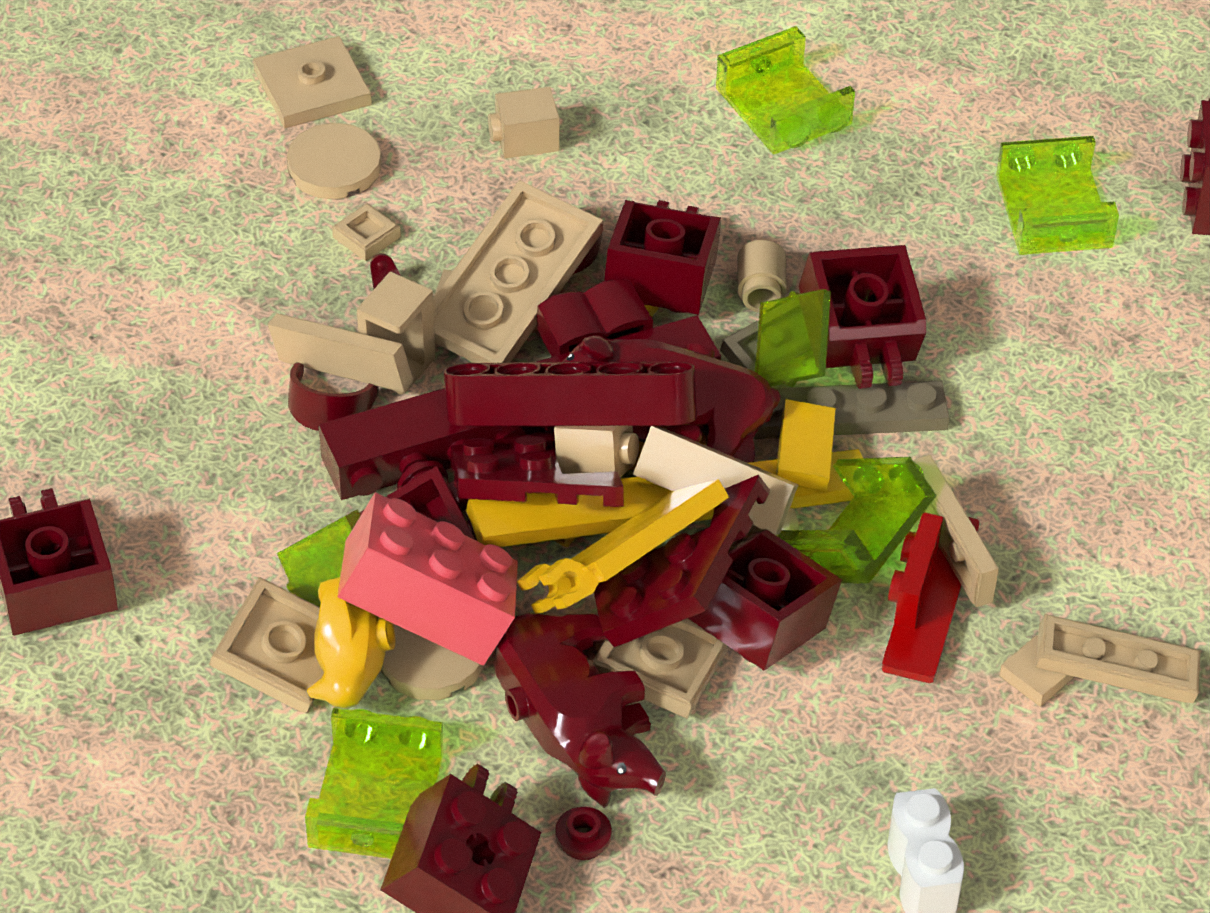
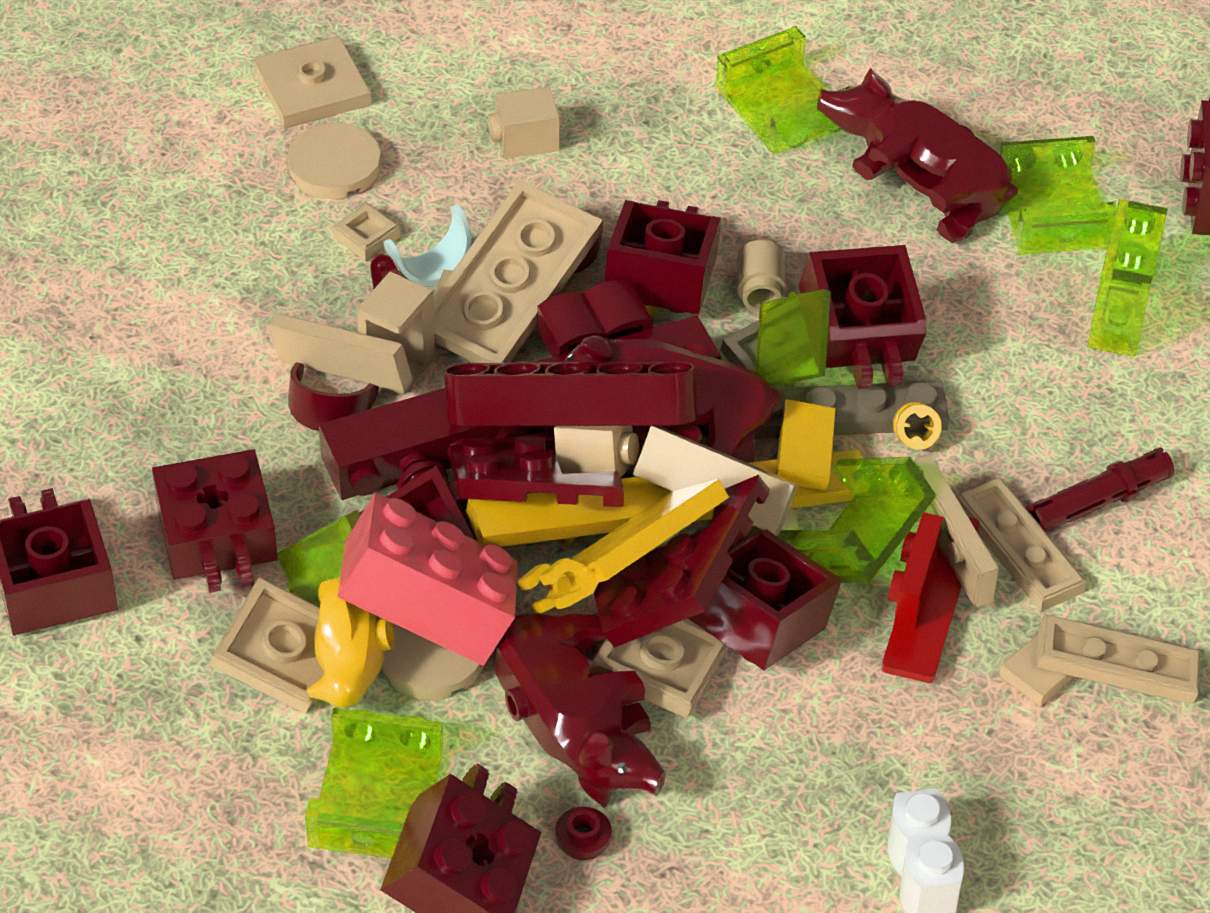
none -> dark red hinge [152,449,278,593]
none -> light aqua helmet [384,204,472,287]
none -> dark red animal [817,68,1018,243]
none -> yellow bush [893,402,942,450]
none -> tan tile [956,476,1087,612]
none -> dark red pin [1026,447,1174,533]
none -> clear neon green panel [1087,199,1168,358]

